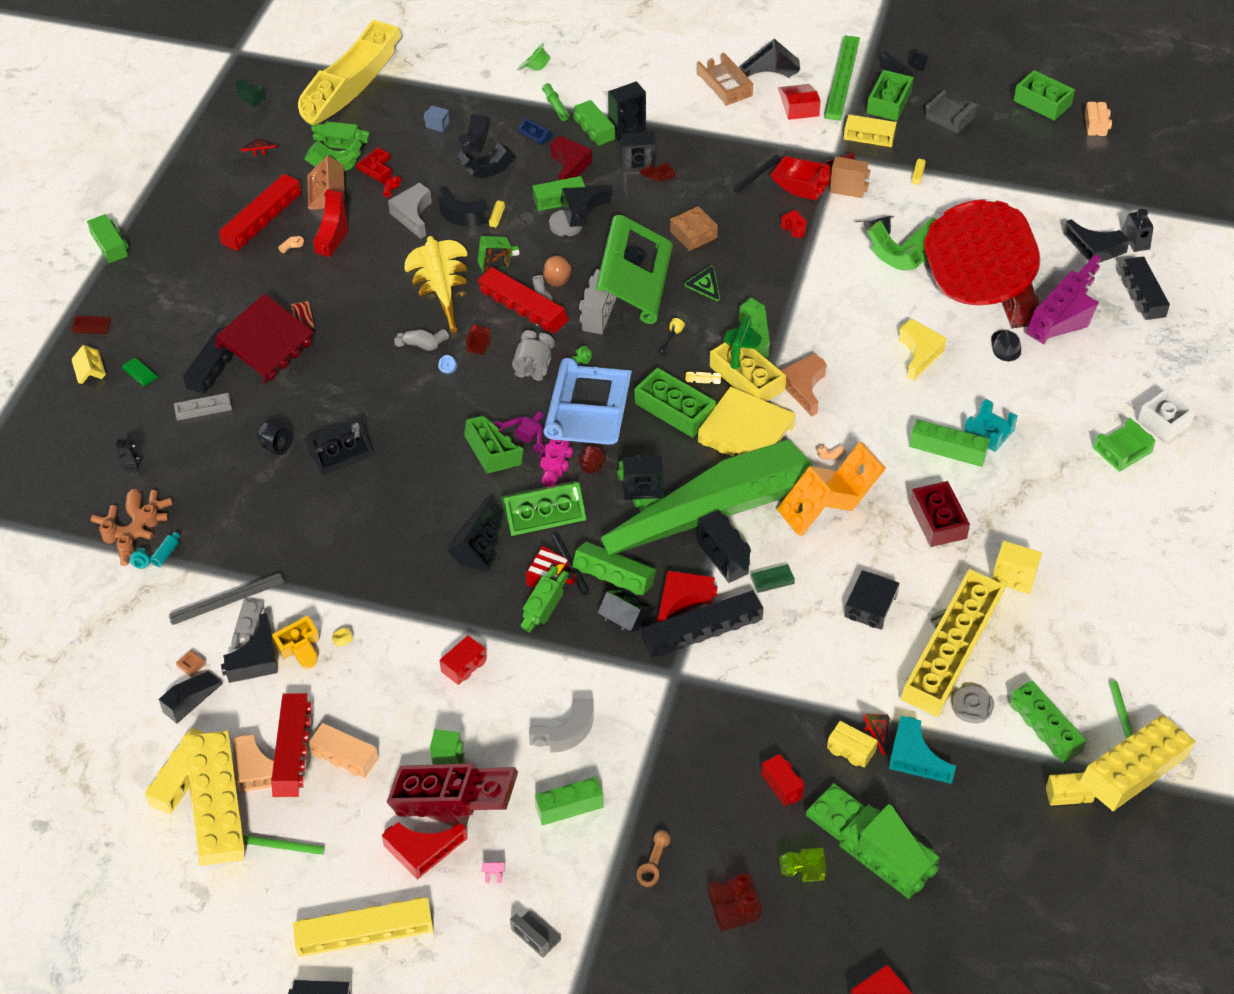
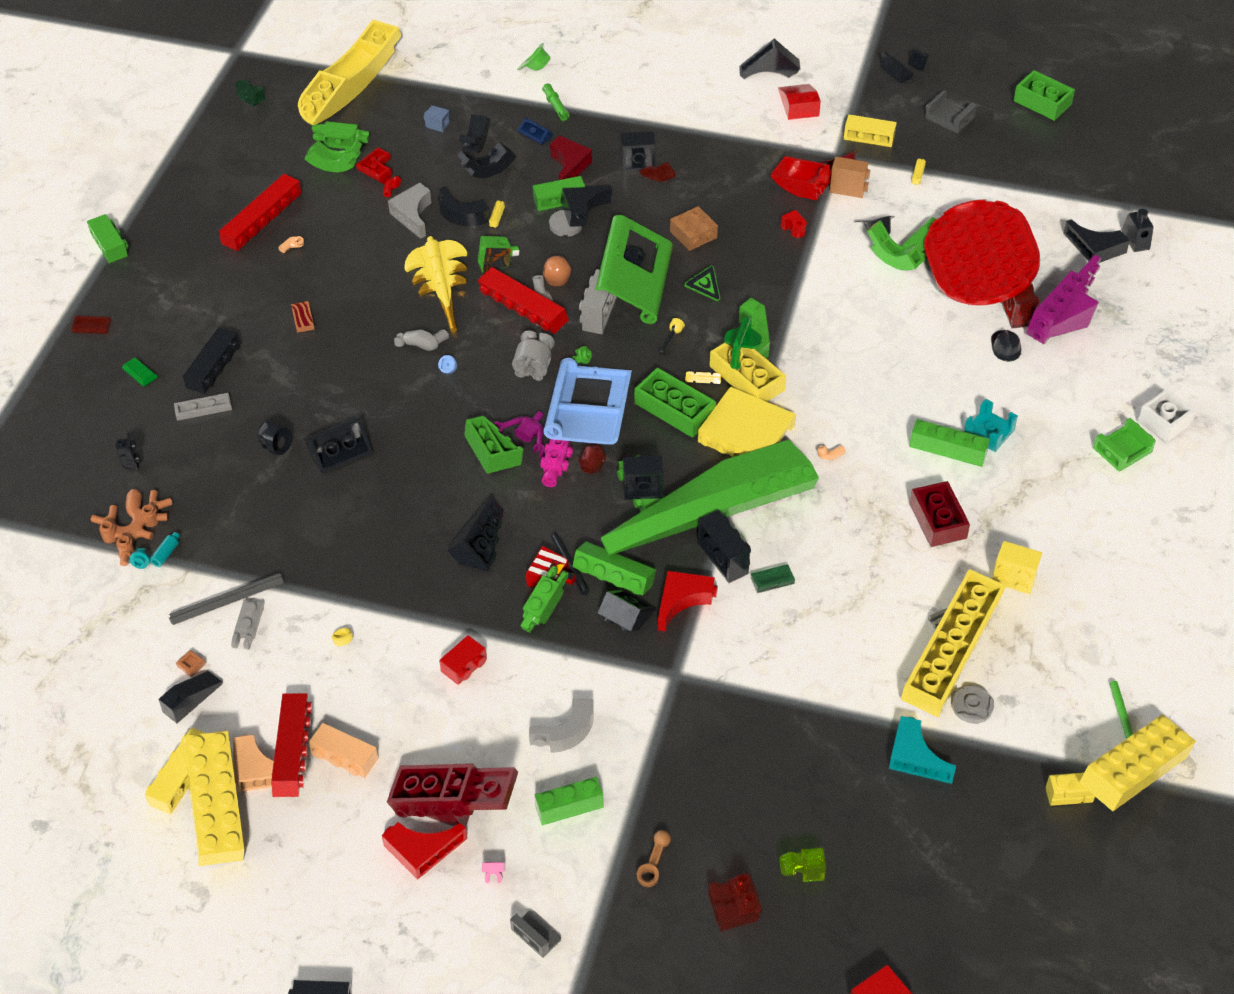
light yellow panel [72,345,106,384] -> none
dark red panel [215,293,314,385] -> none
black arch [221,613,278,683] -> none
piece [240,138,277,156] -> none
bright green bar [242,834,325,855] -> none
yellow brick [272,615,319,669] -> none
light yellow brick [293,897,433,957] -> none
nougat slope [307,155,345,210] -> none
red arch [313,189,349,257] -> none
bright green piece [430,729,465,765] -> none
clear red panel [466,325,491,355] -> none
bright green slope [501,481,586,536] -> none
bright green brick [573,100,615,146] -> none
black brick [608,81,646,140] -> none
black brick [642,590,764,658] -> none
medium nougat door [697,52,754,106] -> none
black bar [734,155,780,193] -> none
red brick [761,754,805,806] -> none
light orange bracket [776,442,886,536] -> none
nougat arch [780,353,827,417] -> none
bright green wedge [806,784,939,899] -> none
bright green plate [825,35,860,121] -> none
light yellow brick [827,721,878,768] -> none
black panel [844,570,900,630] -> none
piece [863,714,890,755] -> none
bright green brick [867,70,914,121] -> none
light yellow arch [899,318,947,381] -> none
bright green brick [1009,680,1087,763] -> none
light nougat brick [1085,102,1112,136] -> none
black brick [1120,256,1170,320] -> none

